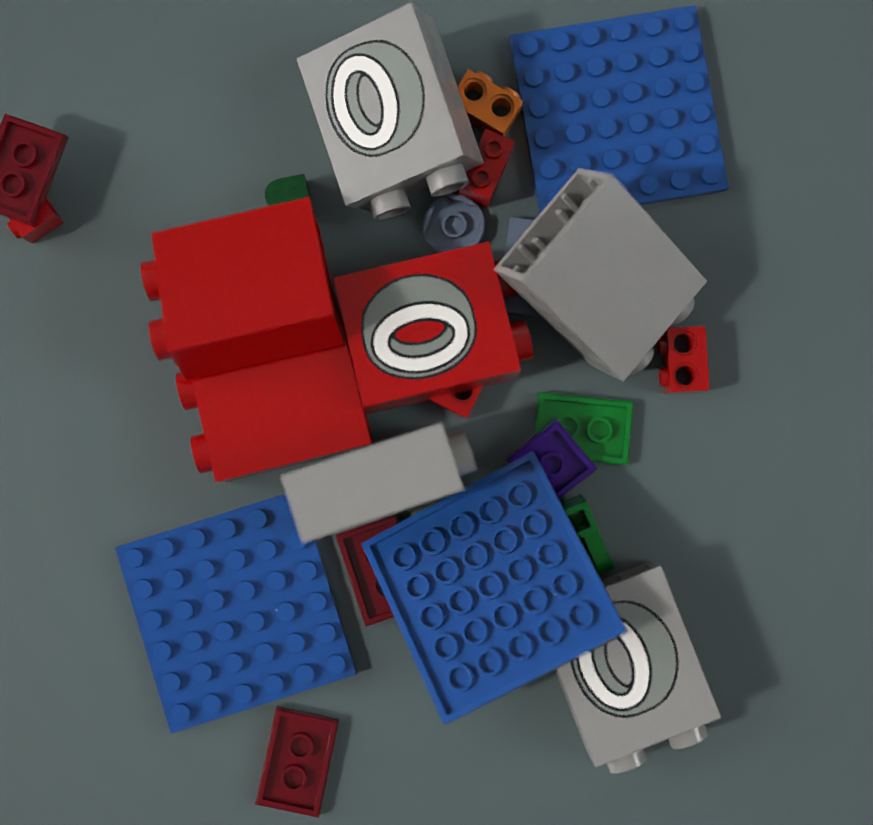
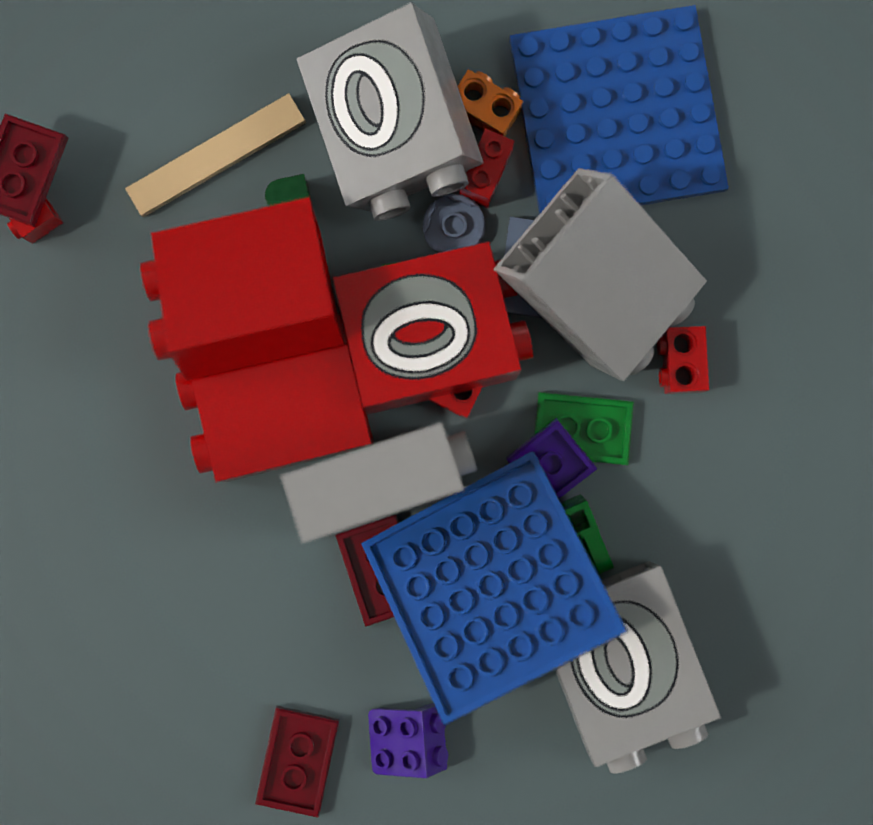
blue plate [115,494,357,734] -> none
none -> tan tile [125,93,306,217]
none -> dark purple bracket [368,703,448,778]

